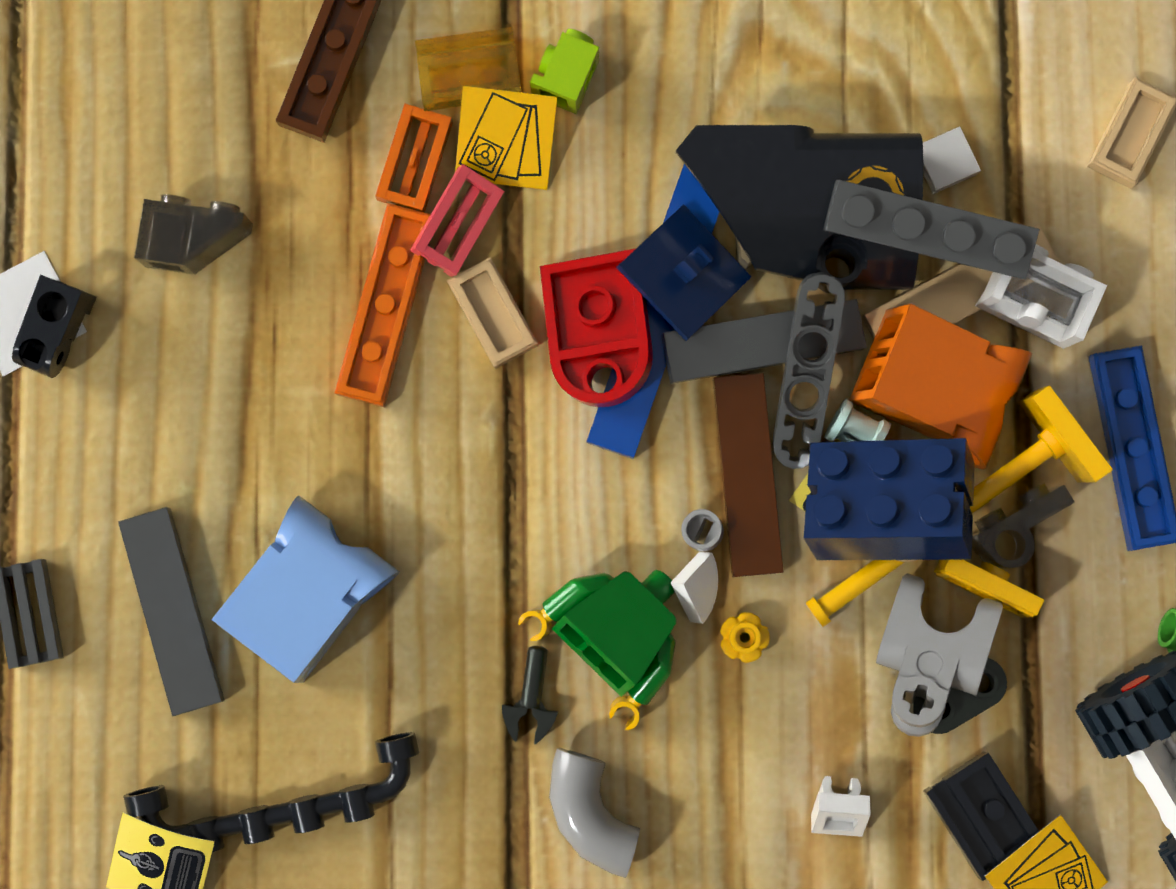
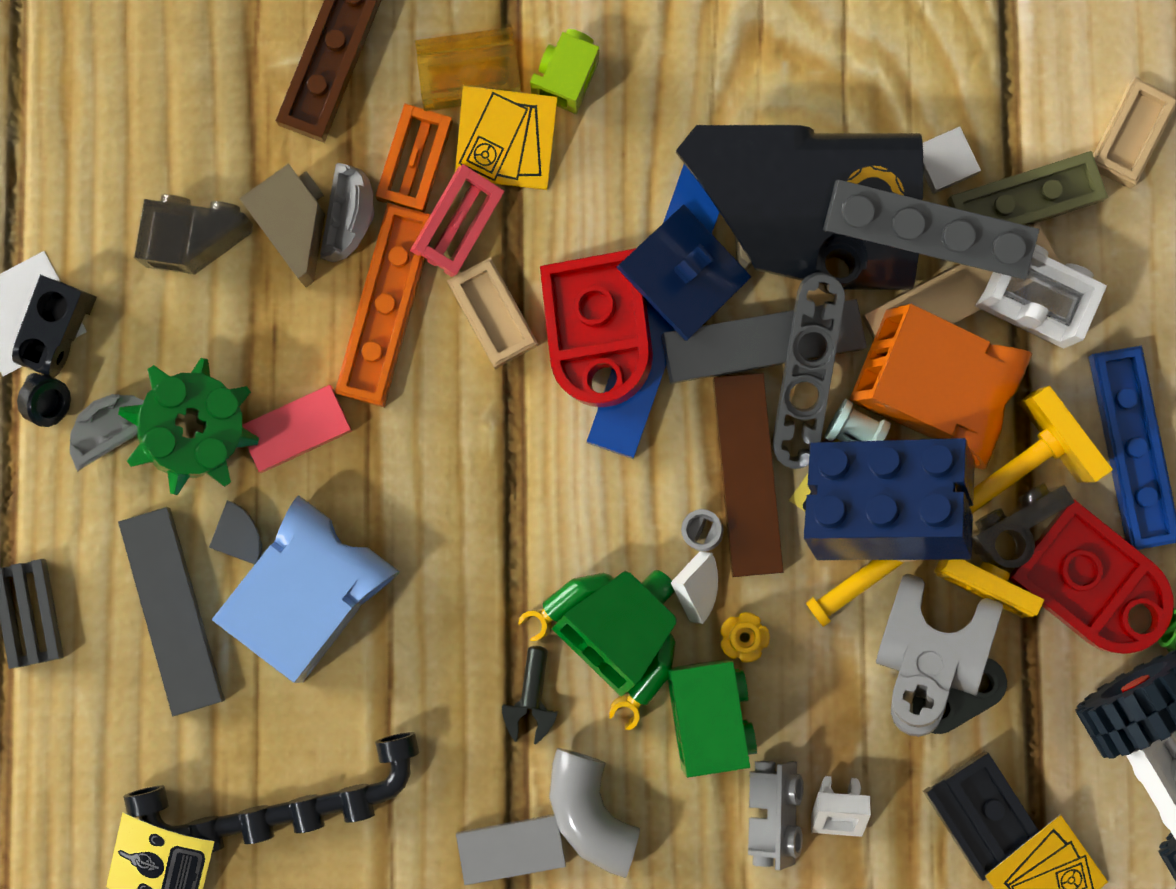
none -> black tile [17,373,71,427]
none -> light grey plate [70,394,144,472]
none -> green brick [118,358,259,495]
none -> dark grey tile [209,500,262,564]
none -> dark tan slope [239,163,325,287]
none -> coral tile [242,385,352,473]
none -> light grey plate [320,163,374,263]
none -> light grey tile [456,814,566,885]
none -> green brick [667,659,757,778]
none -> light grey hinge [748,761,803,870]
none -> olive plate [947,151,1108,226]
none -> red plate [1009,499,1174,654]

